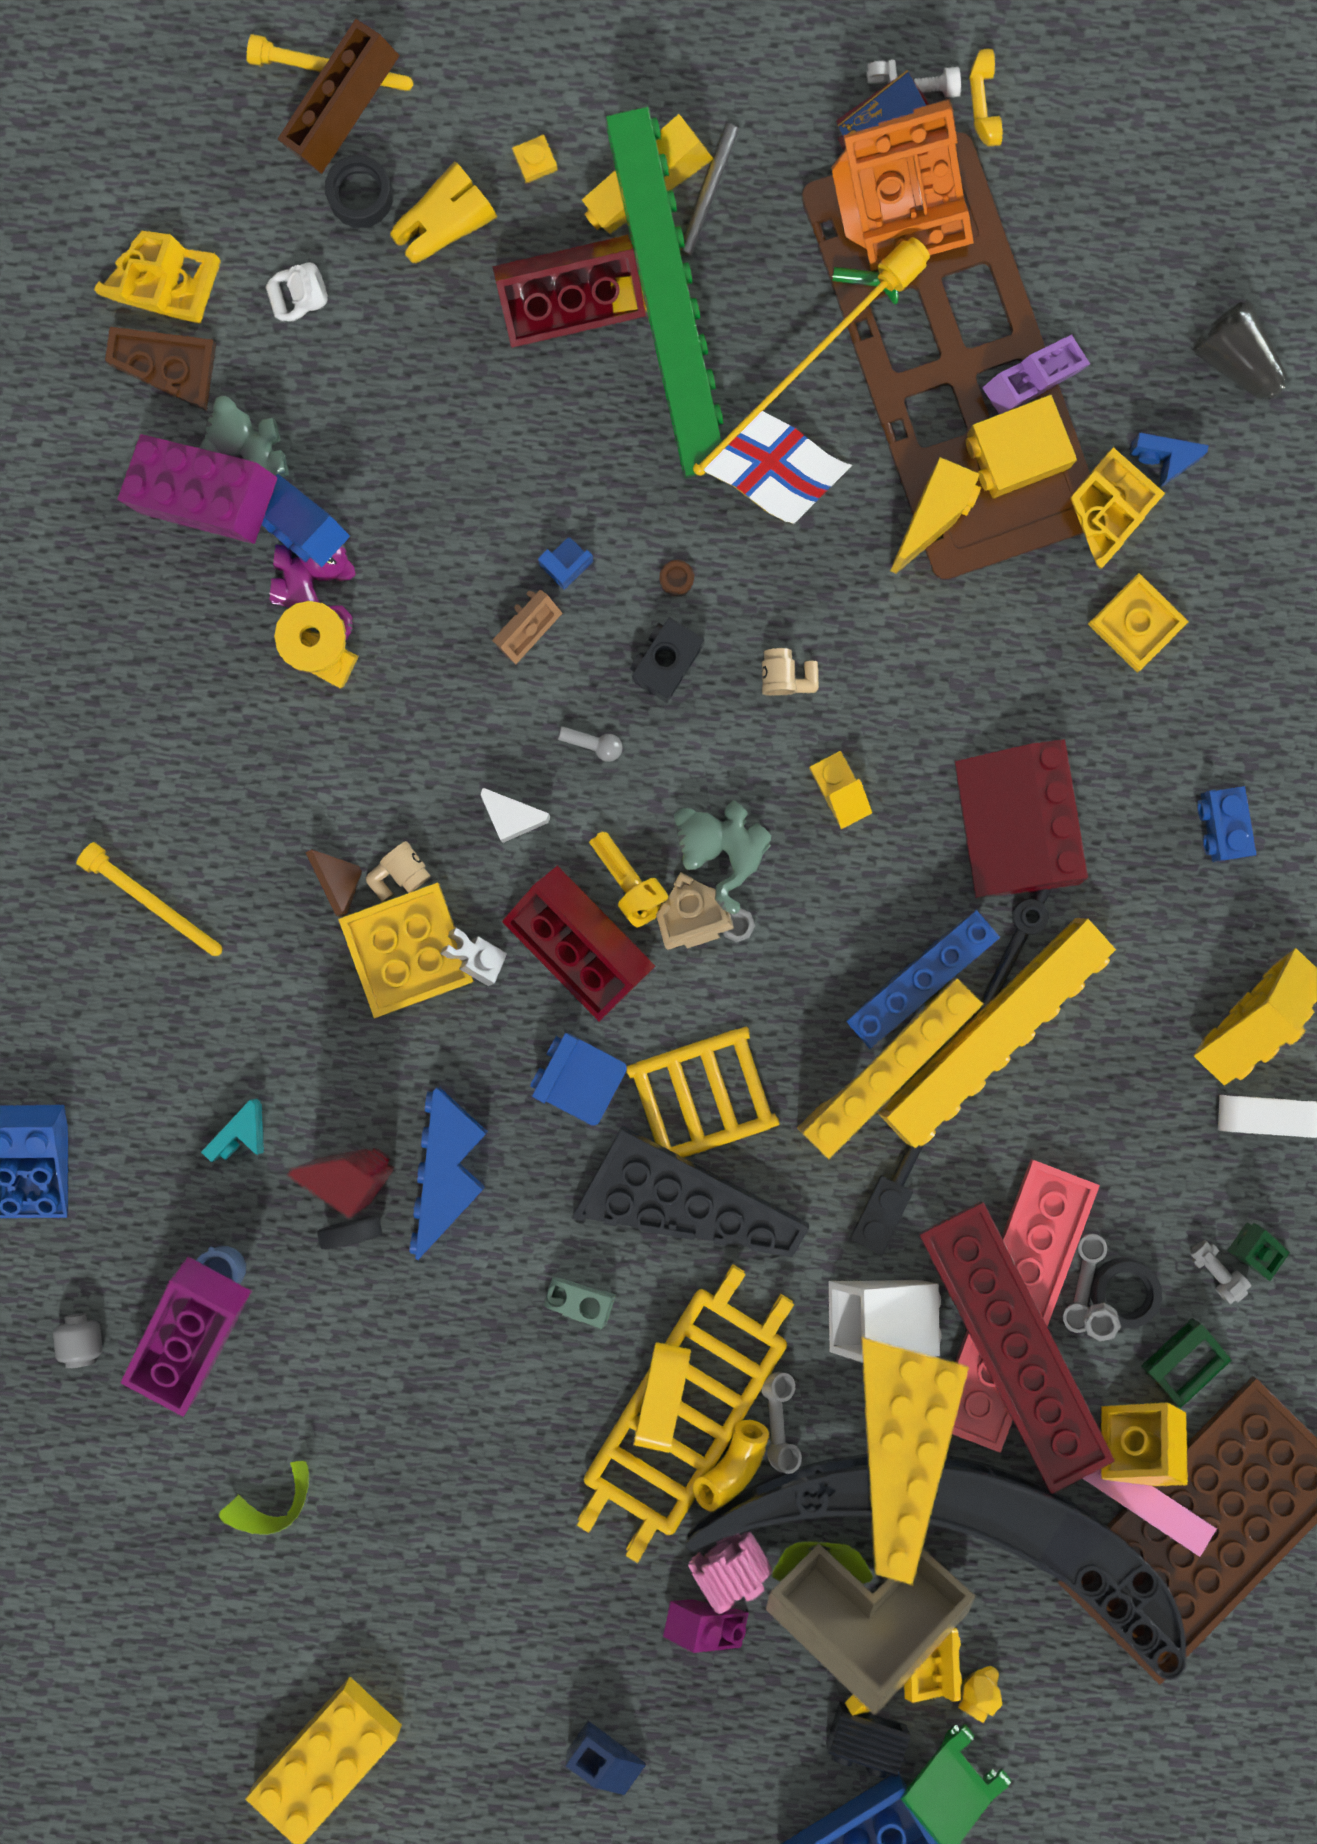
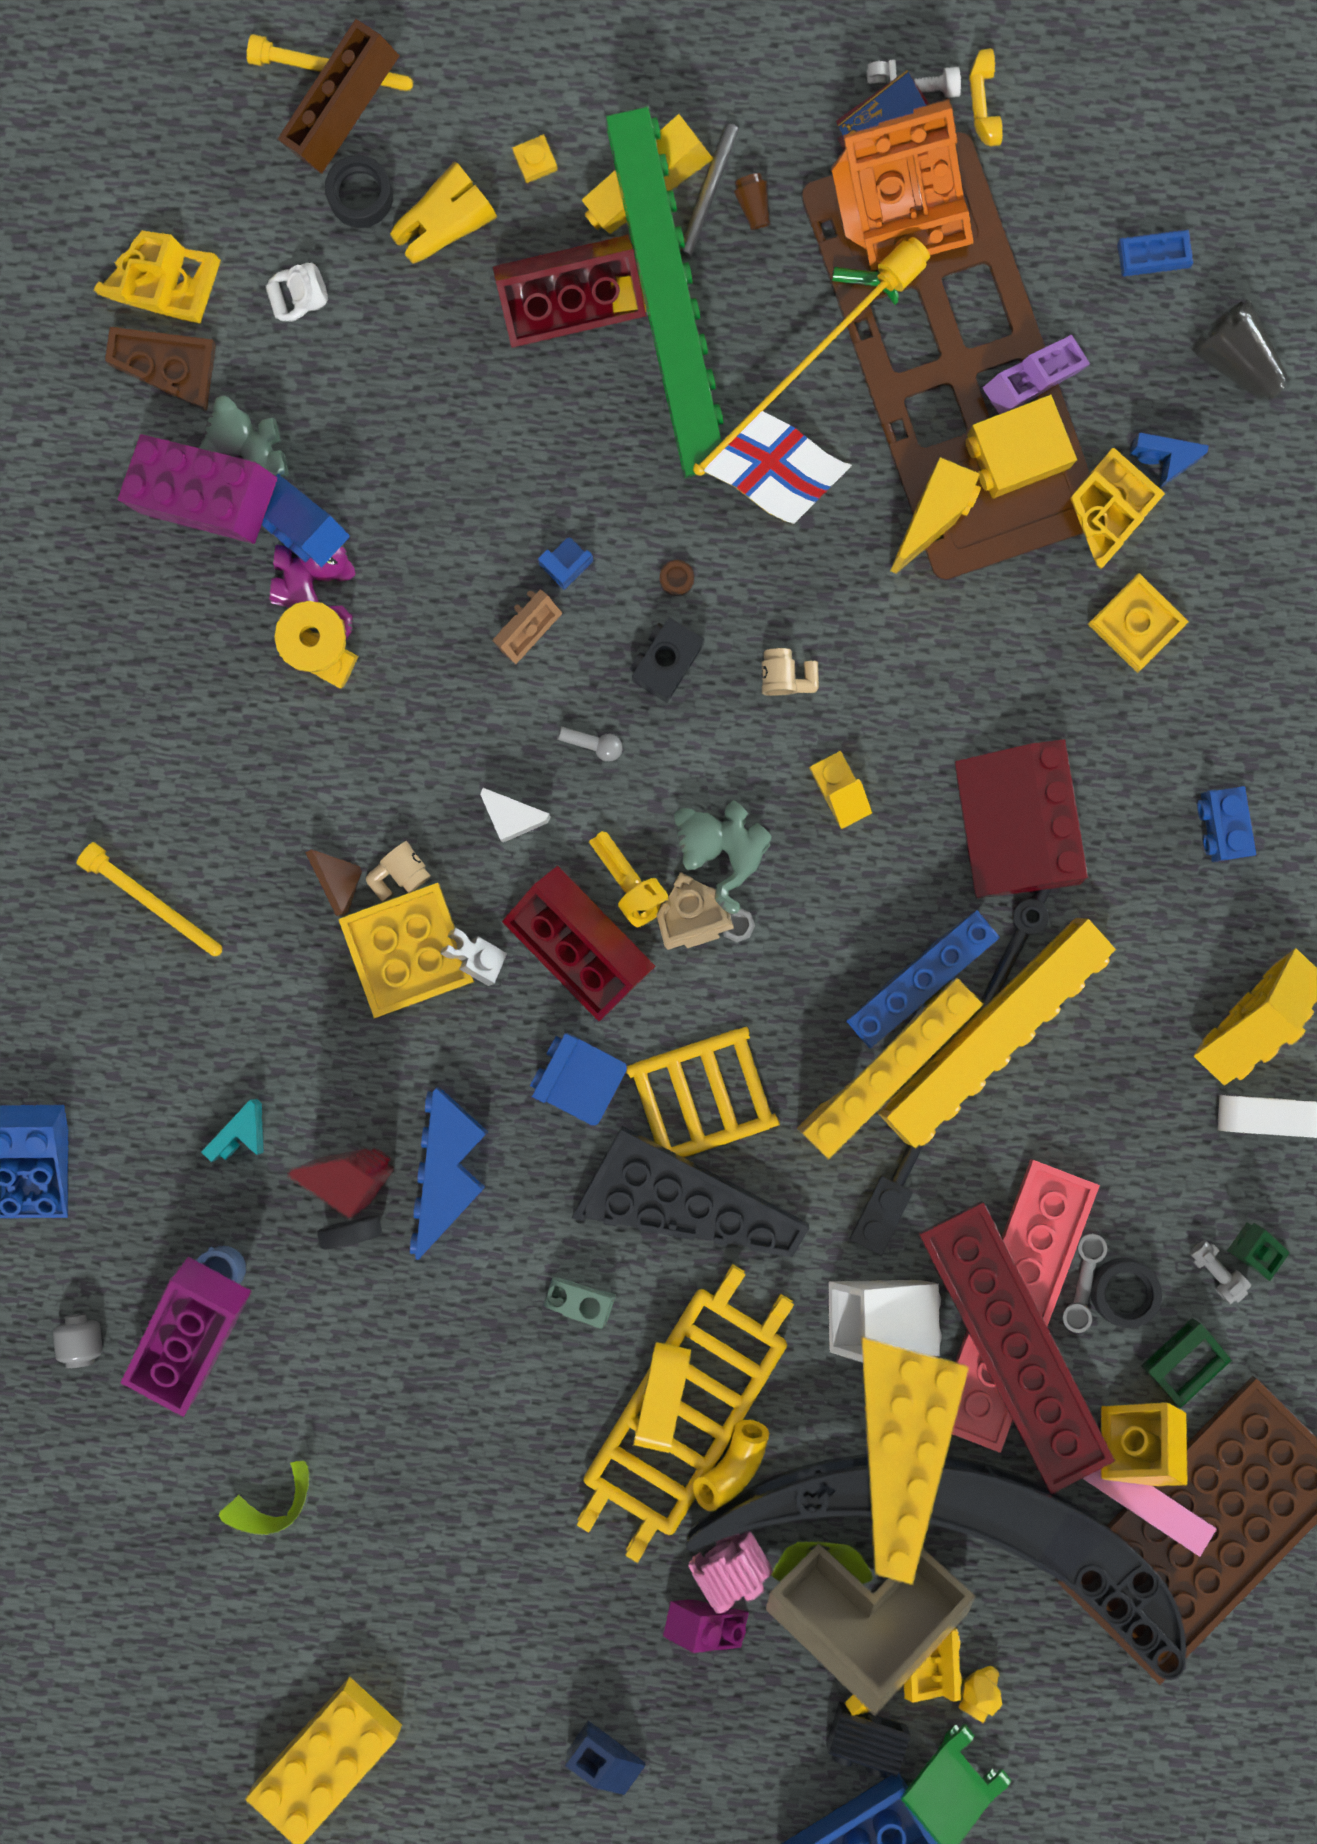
light grey bar [762,1372,802,1474] -> none
light grey tile [1084,1303,1121,1341] -> none
none -> reddish brown cone [734,173,771,231]
none -> blue plate [1117,230,1193,277]

